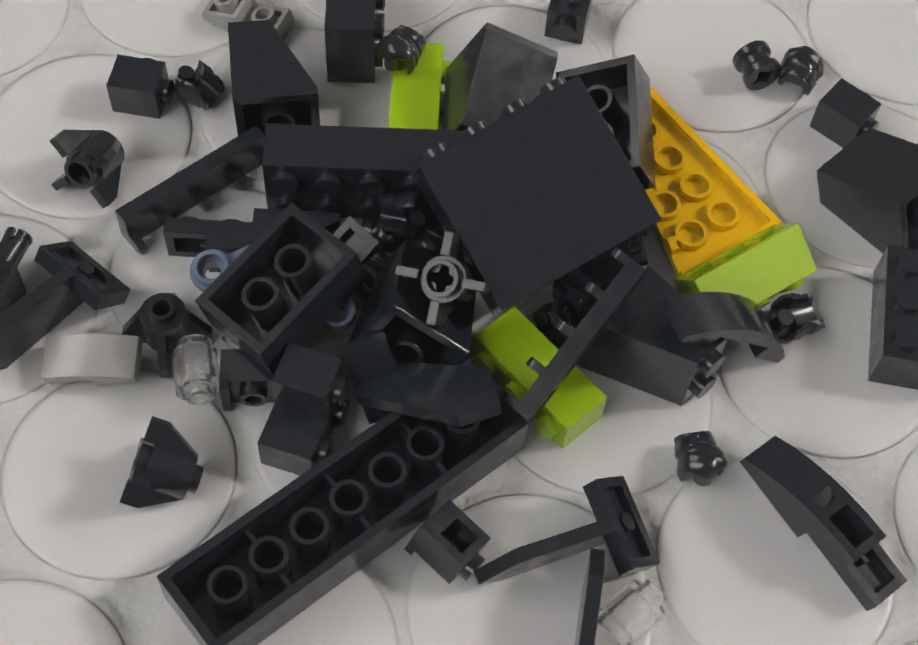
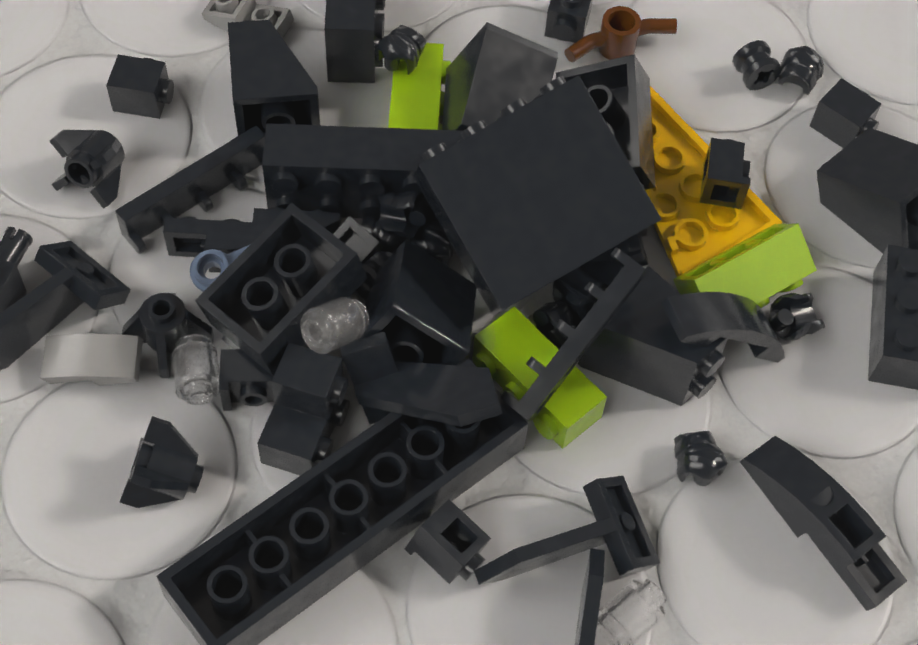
black arm [173,60,225,110] -> none
black brick [395,231,490,326] -> none
none -> clear brick [300,297,369,354]
none -> reddish brown piece [564,6,677,63]
none -> black brick [700,138,751,209]

